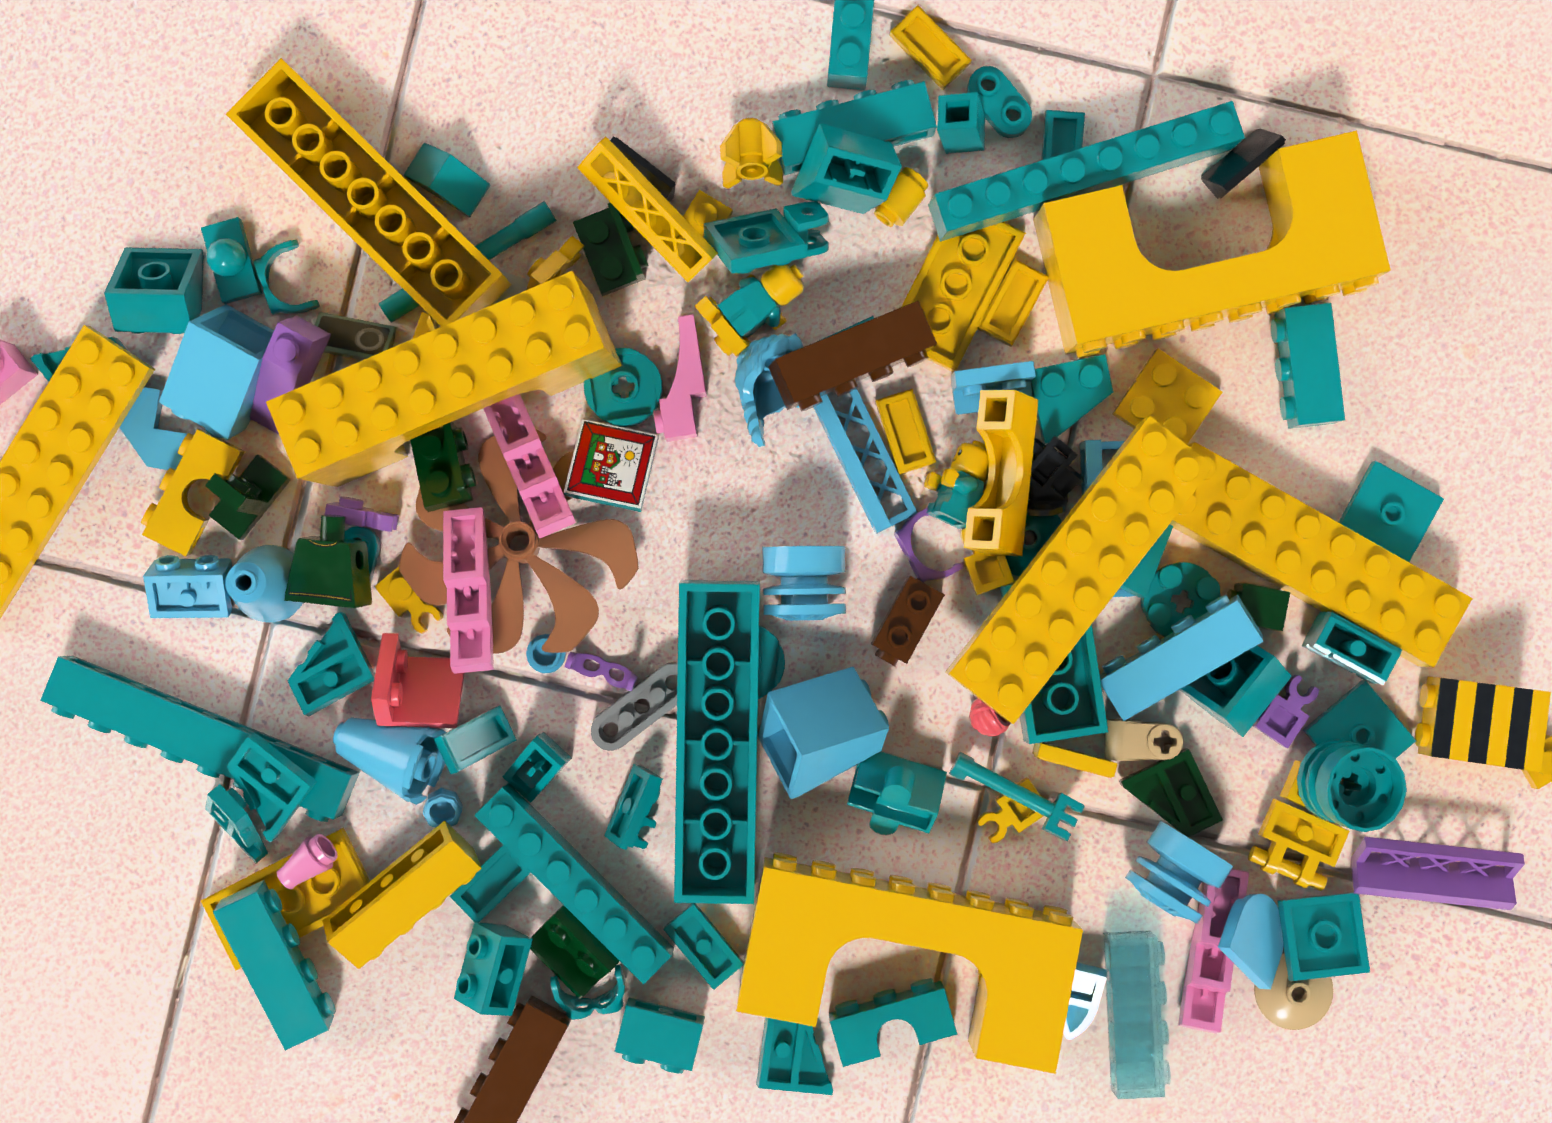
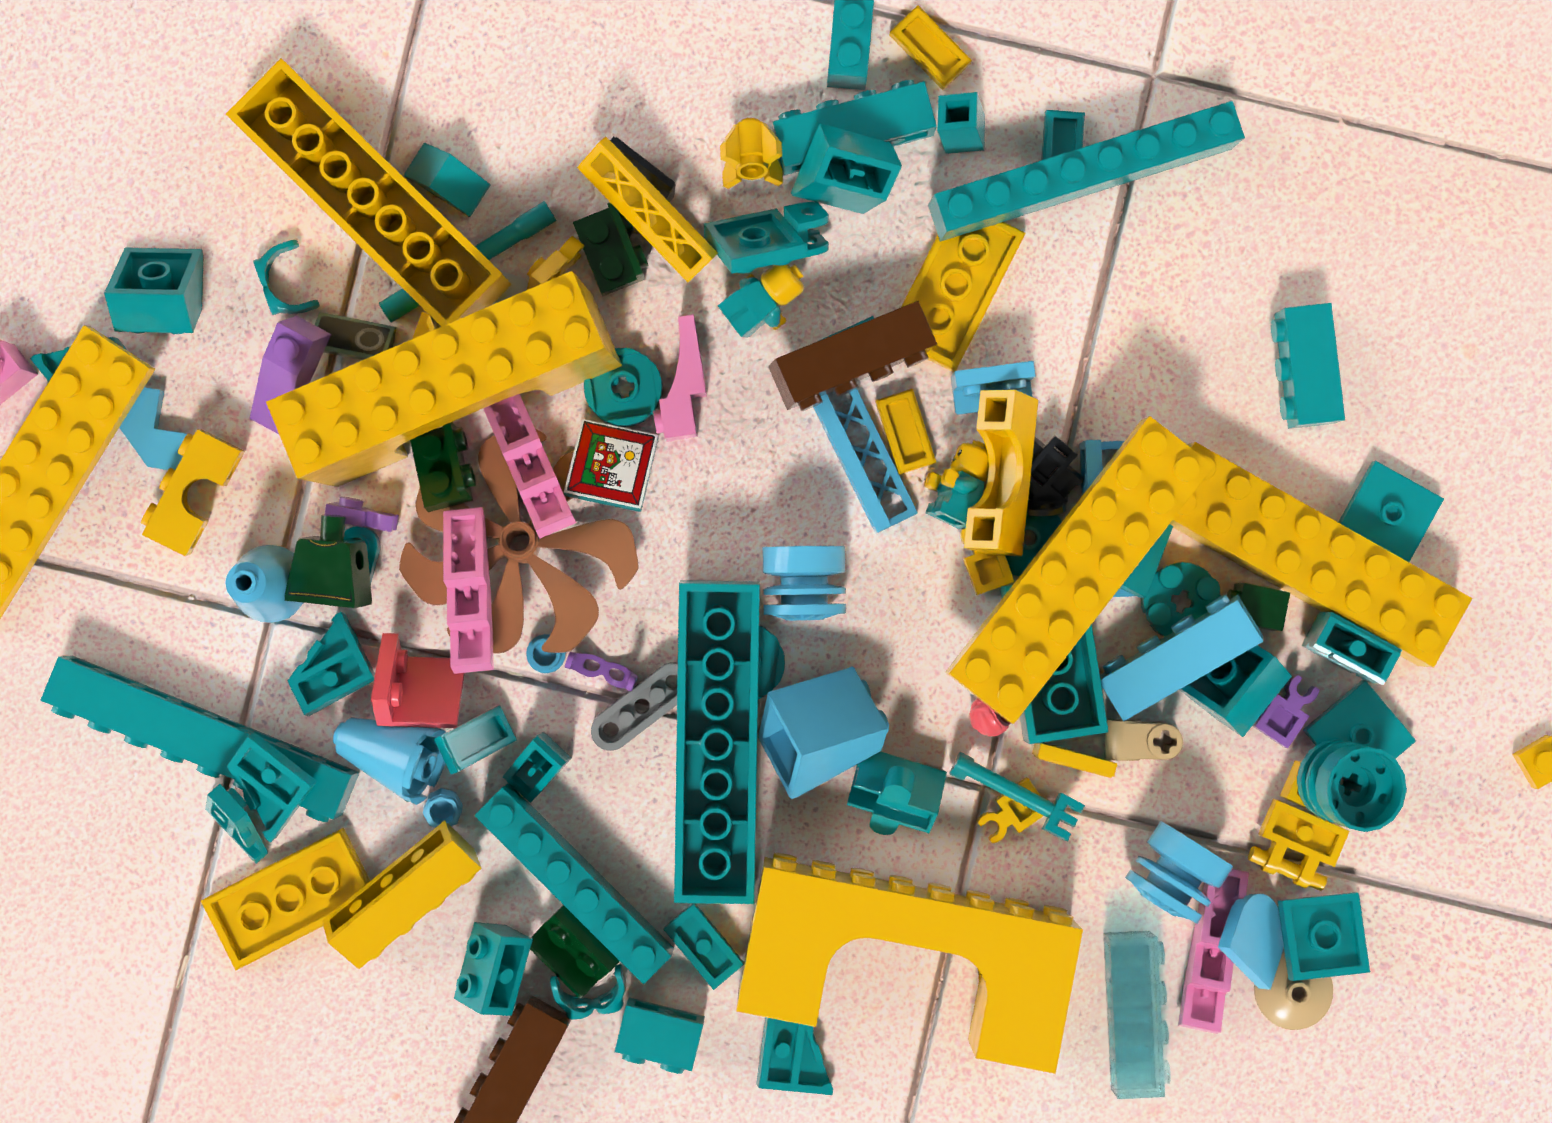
medium azure bracket [143,555,232,618] -> none
medium azure slope [159,304,274,440] -> none
teal tile [201,217,263,304] -> none
dark green bracket [205,454,291,540] -> none
teal brick [213,880,336,1051] -> none
bright pink cone [277,834,338,889] -> none
yellow plate [374,567,443,634] -> none
teal tile [450,845,531,922] -> none
teal plate [604,764,663,850] -> none
yellow plate [683,190,733,241] -> none
yellow plate [695,296,751,357] -> none
medium azure hair [734,333,803,447] -> none
teal arch [829,978,957,1067] -> none
reddish brown brick [871,576,945,666] -> none
yellow brick [874,167,928,227] -> none
medium lavender cap [894,508,966,583] -> none
teal plate [967,66,1032,138] -> none
yellow tile [978,259,1049,347] -> none
teal wing [1031,354,1114,444] -> none
yellow arch [1033,130,1391,358] -> none
plate [1064,962,1107,1040] -> none
yellow plate [1112,348,1223,444] -> none
dark green wing [1118,748,1223,837] -> none
black slope [1201,129,1286,199] -> none
medium lavender fence [1351,837,1525,910] -> none
slope [1415,676,1551,772] -> none

